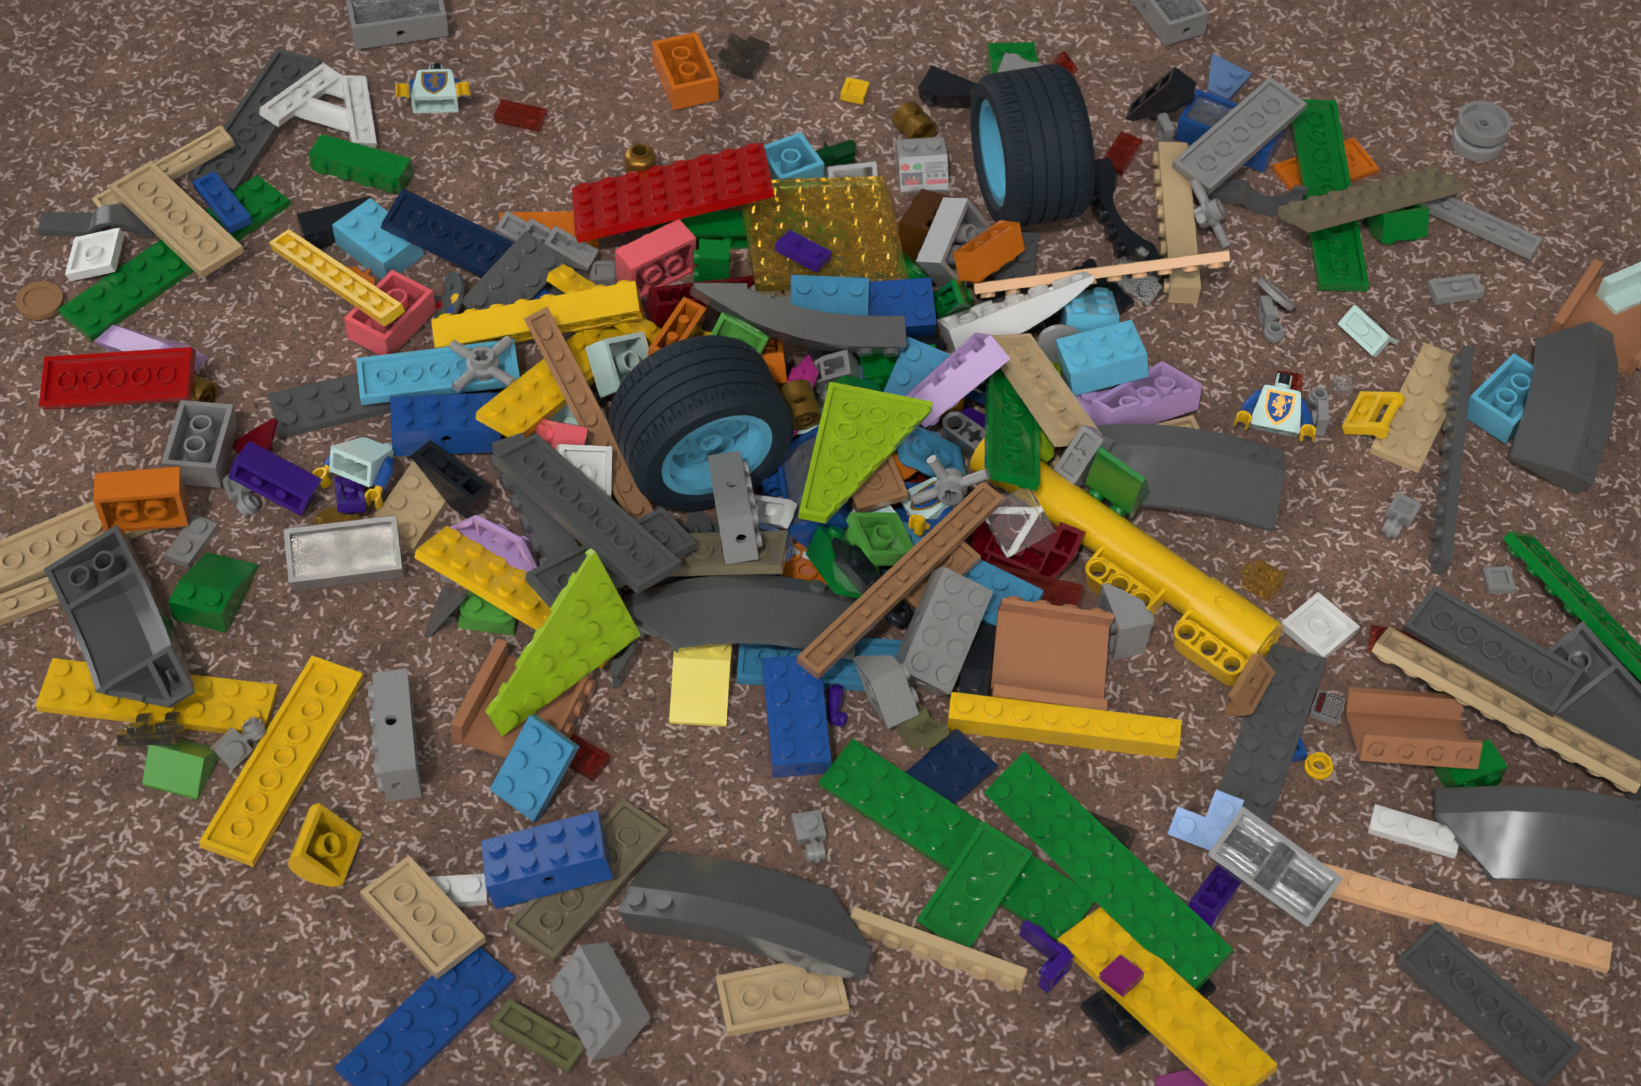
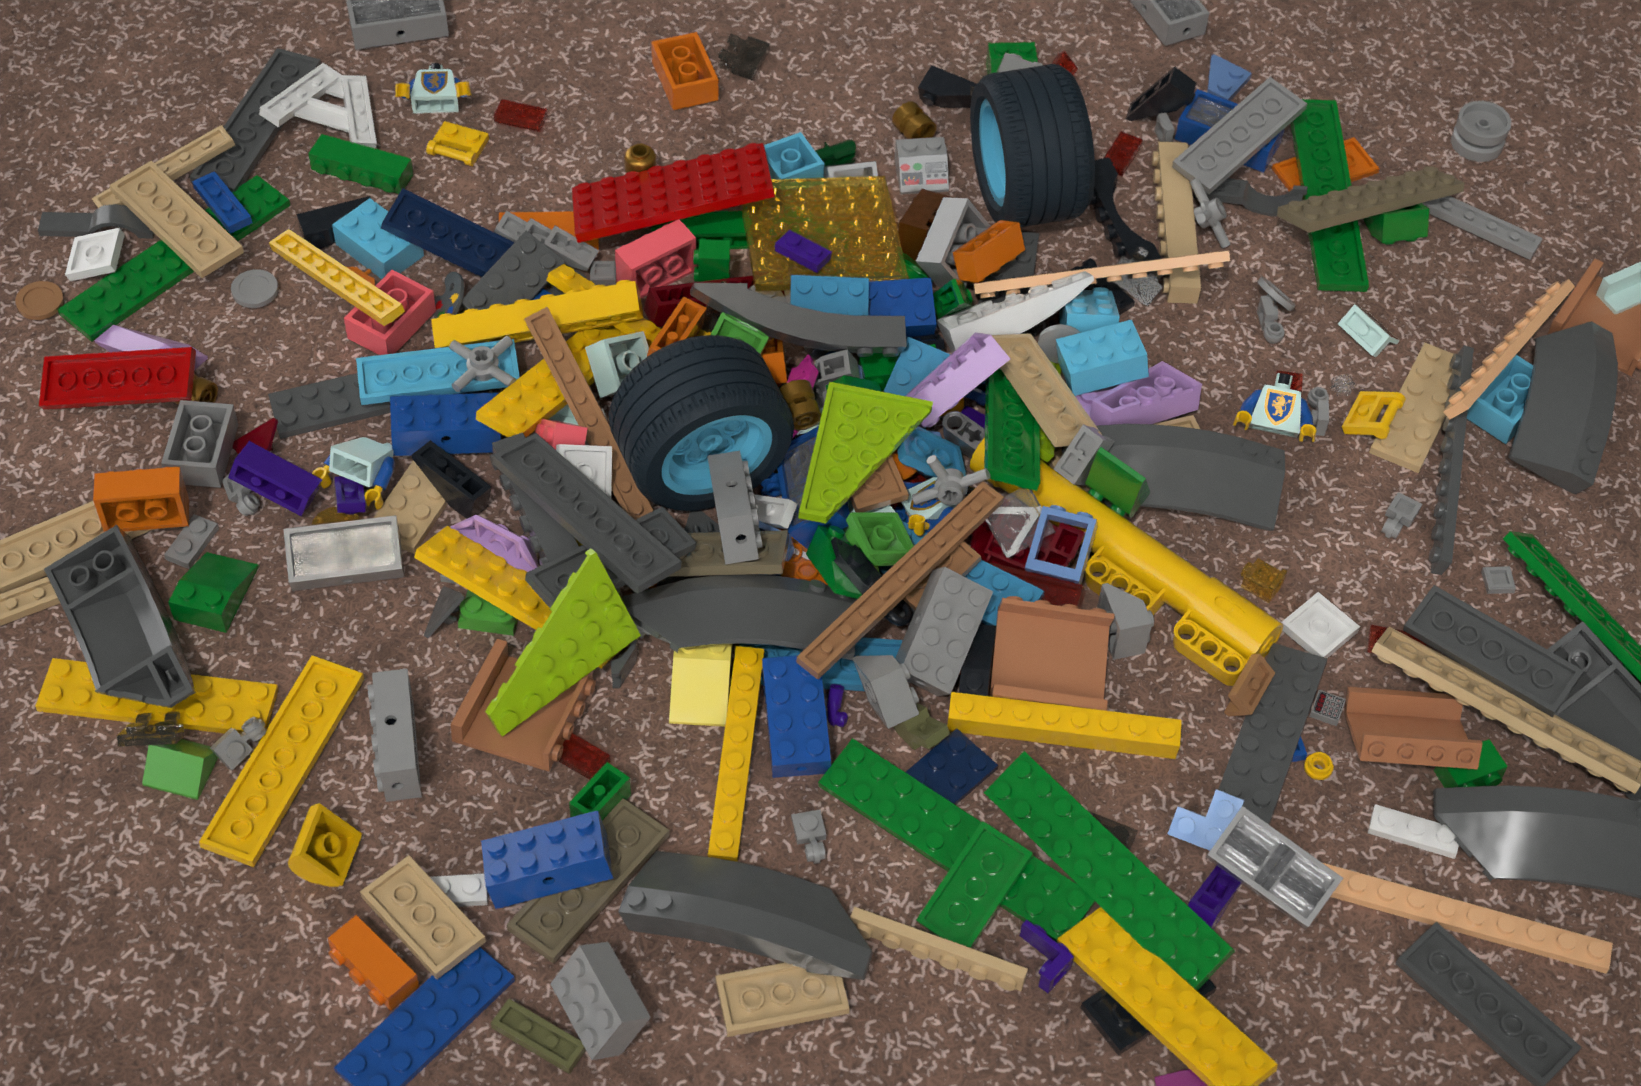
dark azure plate [489,714,580,822] -> none
yellow plate [840,77,870,105] -> none
magenta tile [1099,954,1144,997] -> none
light grey plate [1426,273,1484,305] -> none
none -> light grey piece [231,269,278,308]
none -> orange brick [327,915,419,1011]
none -> yellow plate [426,121,489,167]
none -> green brick [569,762,631,821]
none -> yellow plate [708,646,764,862]
none -> medium blue window [1025,505,1097,589]
none -> light nougat plate [1443,279,1575,420]

